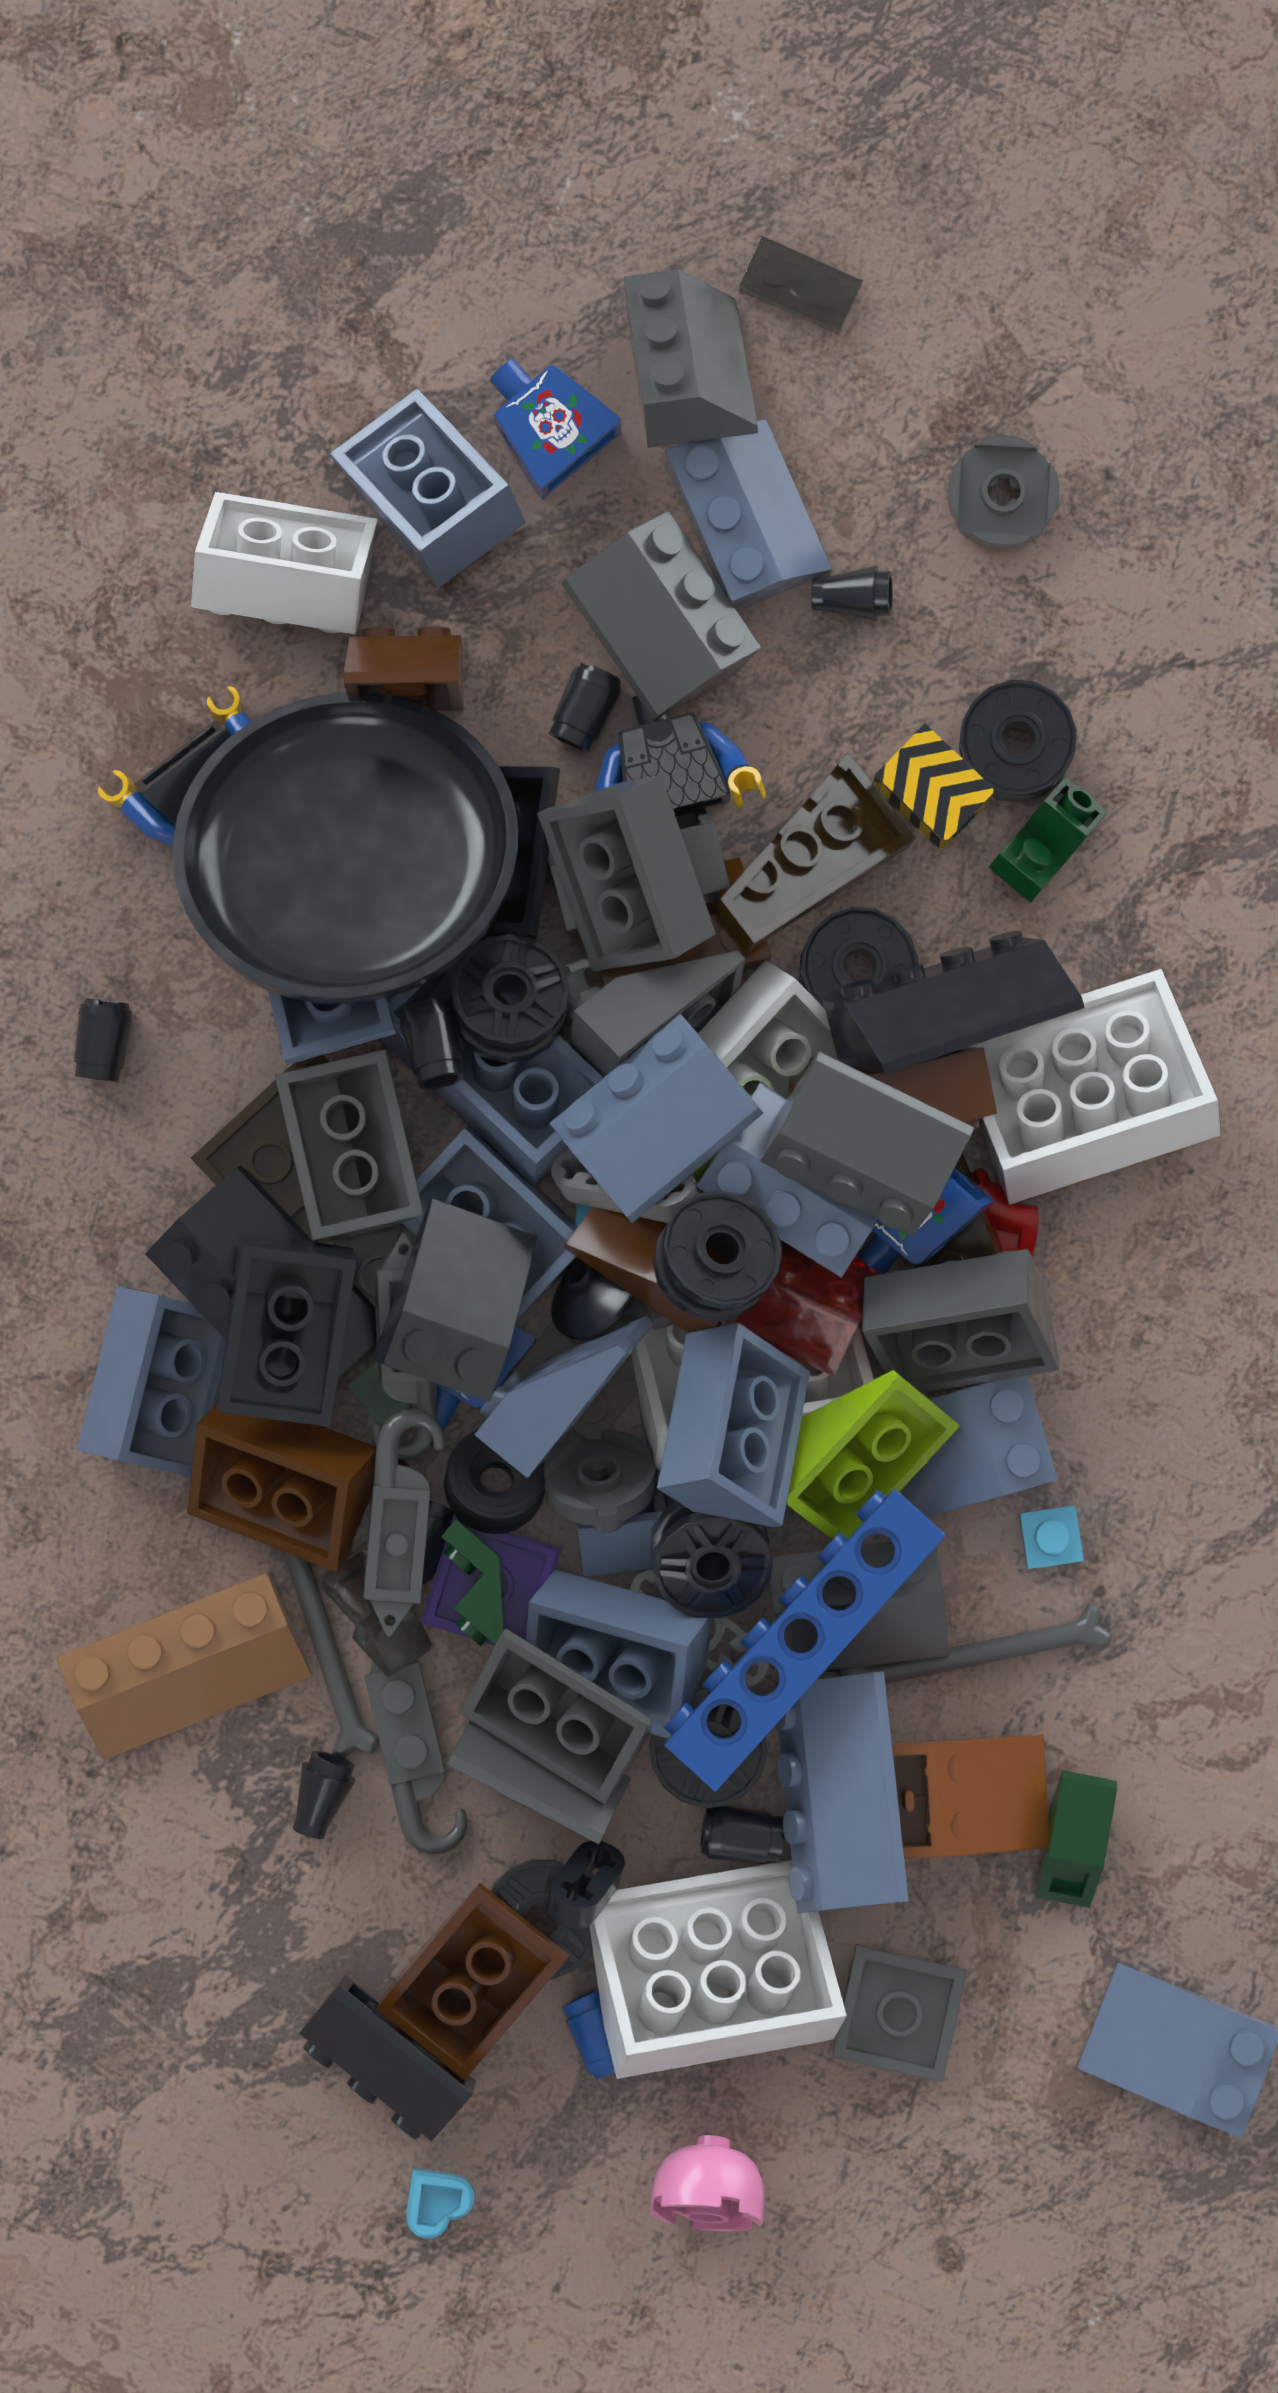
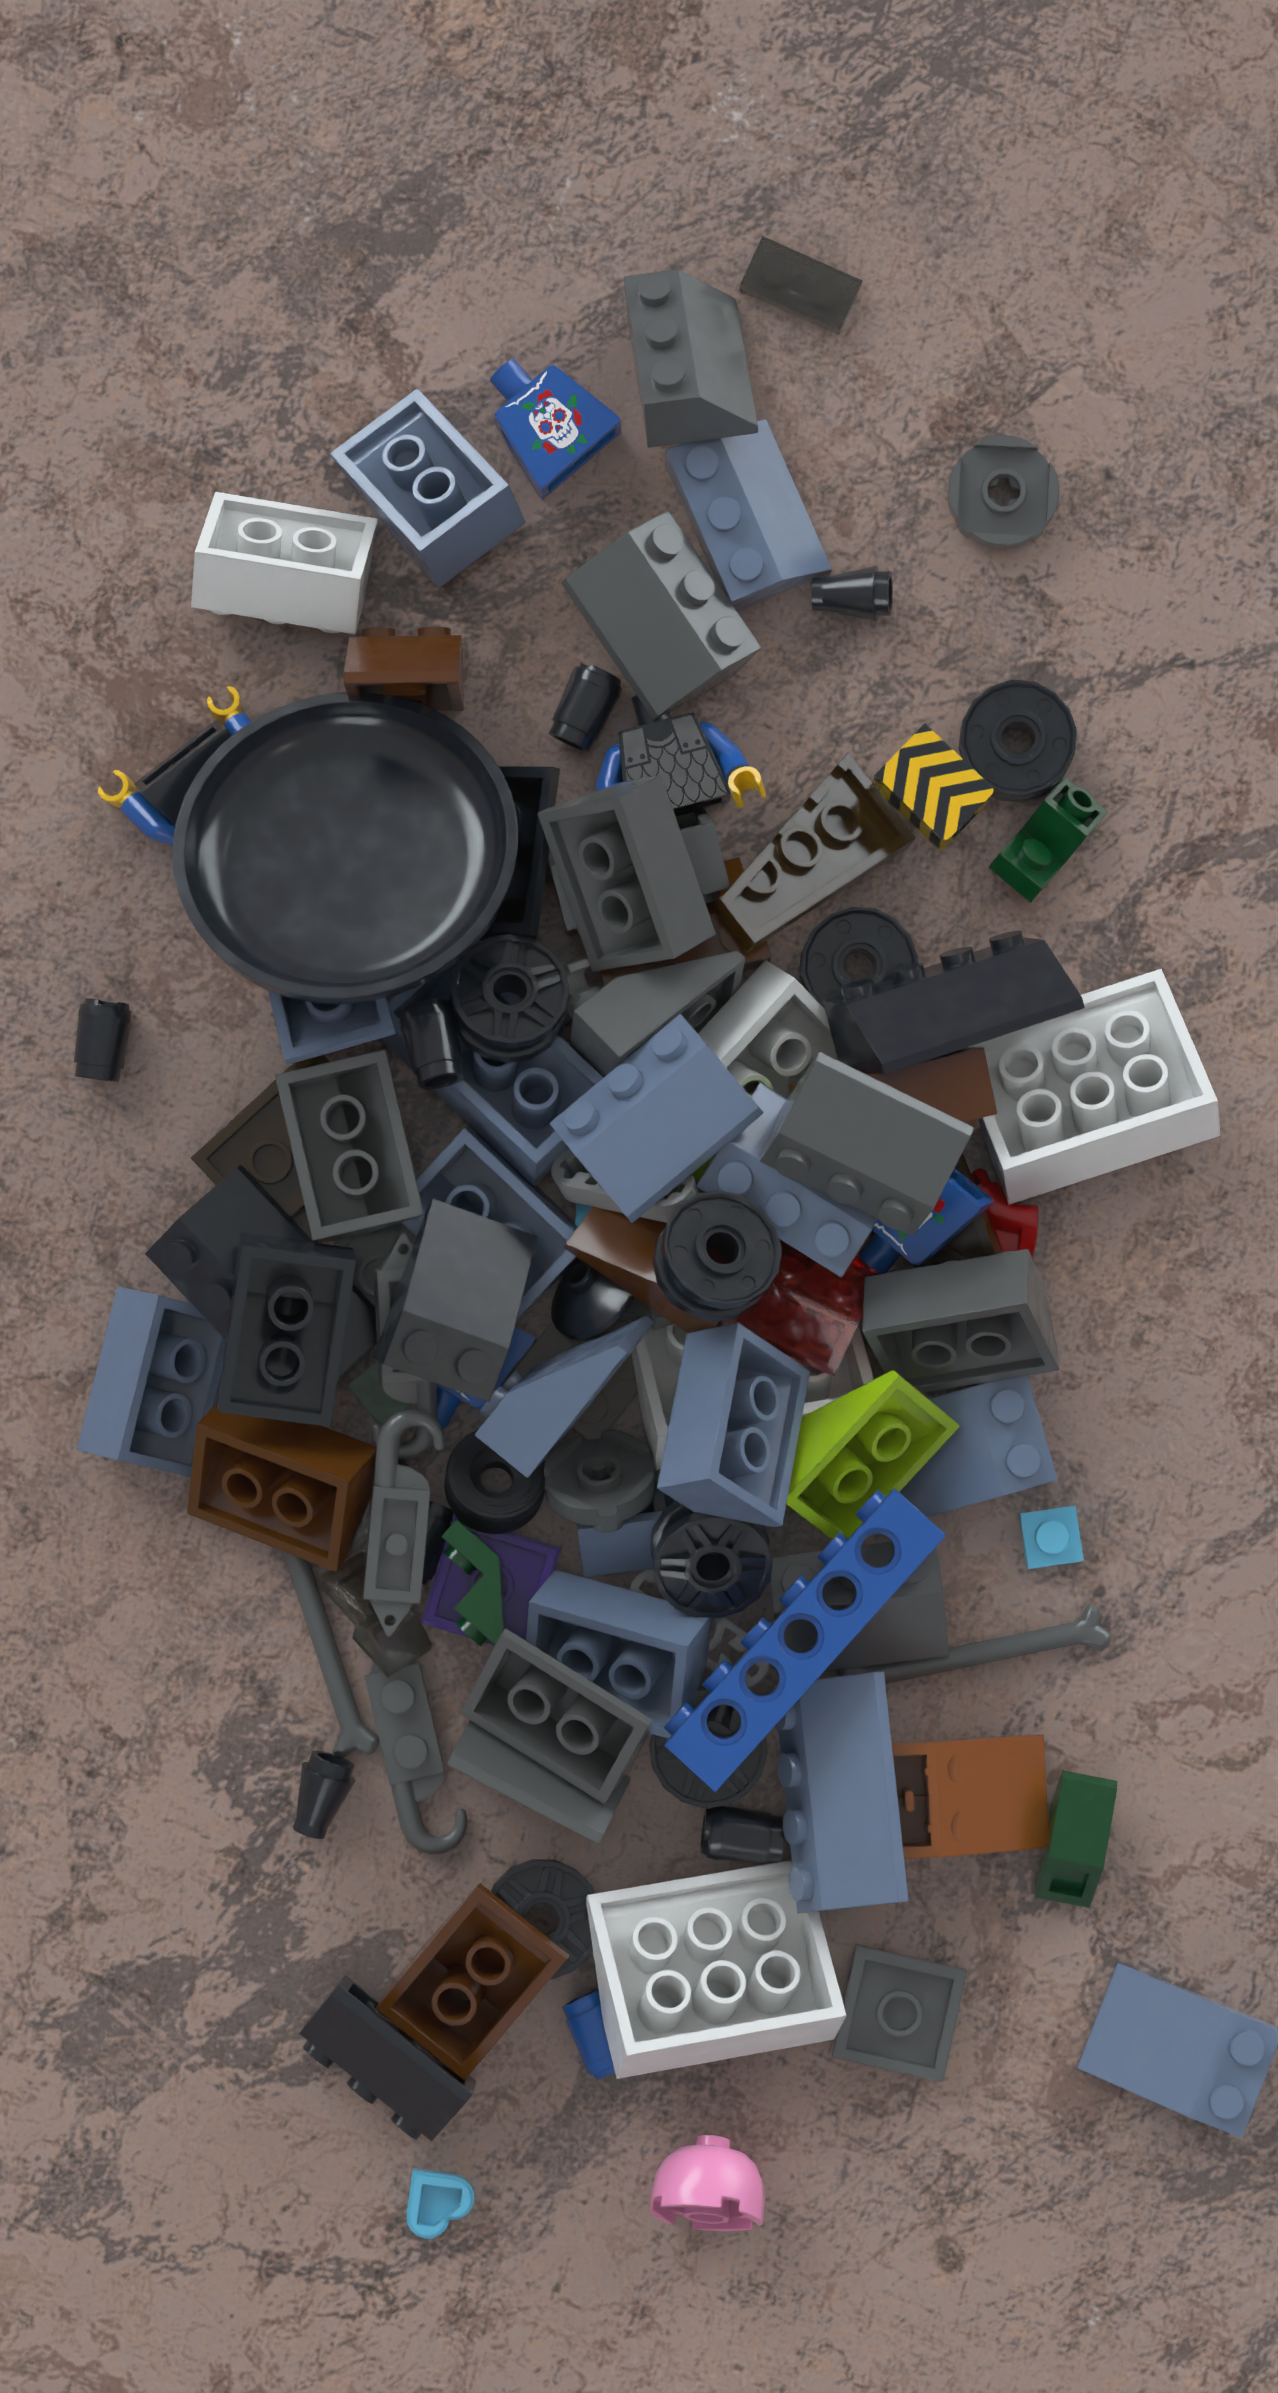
medium nougat slope [56,1572,313,1761] -> none
black beam [546,1841,625,1929] -> none

